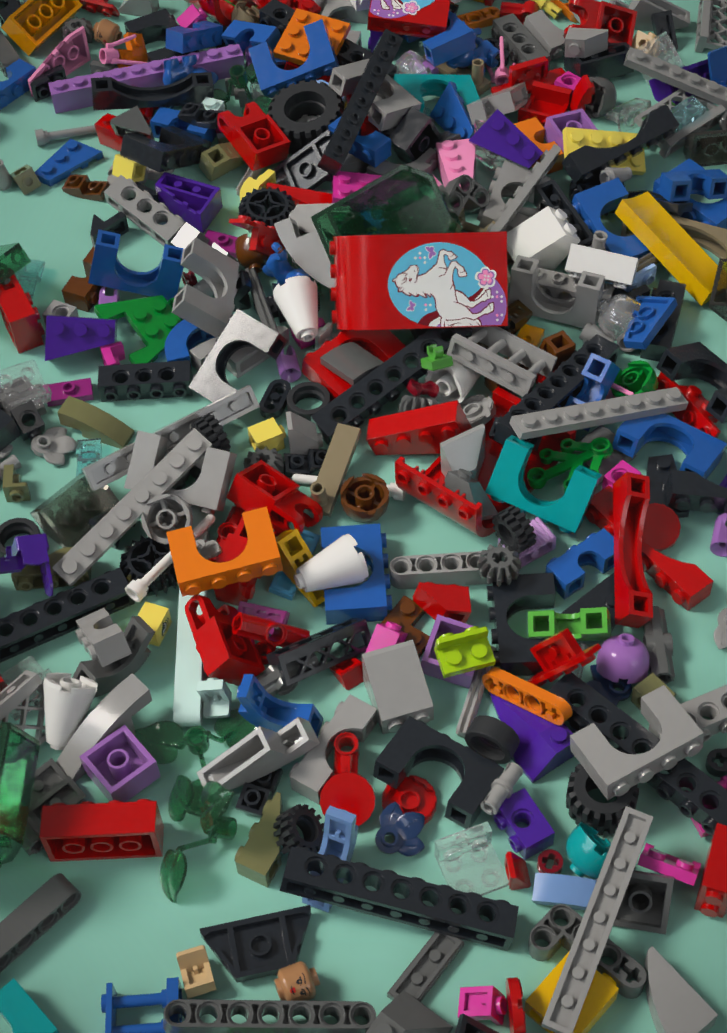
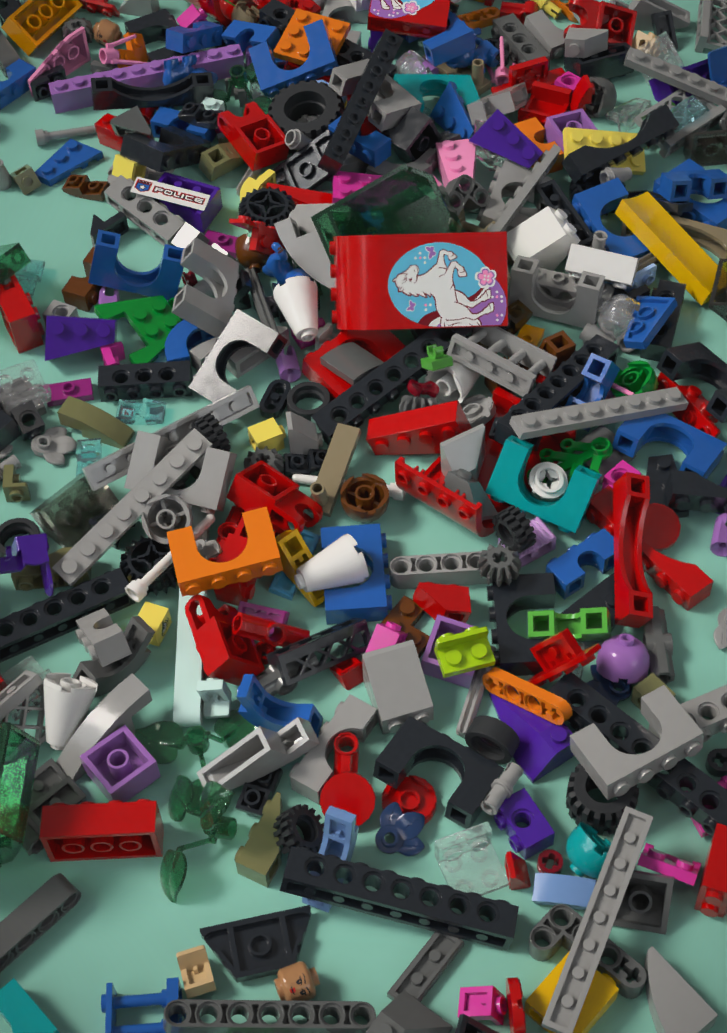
none -> clear light blue slope [116,398,166,425]
none -> white sticker [130,176,210,211]
none -> light grey cone [285,129,313,150]
none -> white gear [528,462,568,500]

